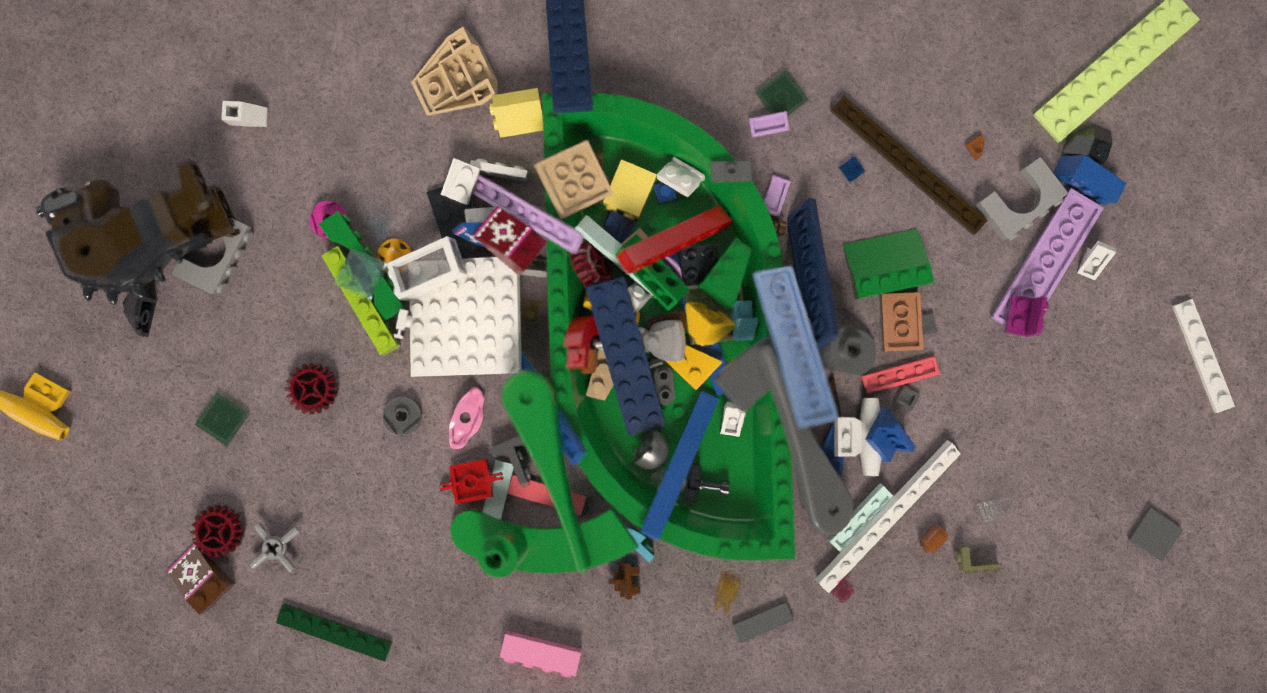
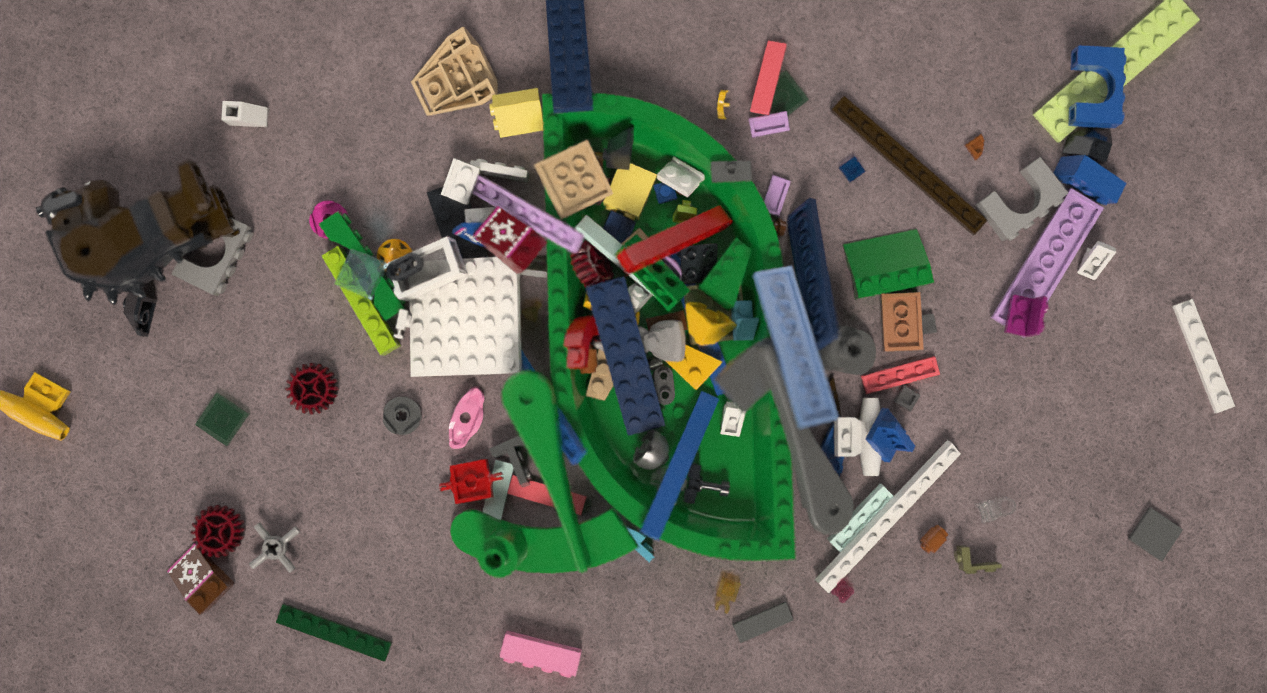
reddish brown hips [609,562,640,600] -> none
none -> black plate [386,253,424,281]
none -> black slope [603,127,634,170]
none -> lime tile [673,200,697,223]
none -> yellow piece [717,90,730,119]
none -> coral tile [750,41,787,115]
none -> blue arch [1068,45,1127,129]

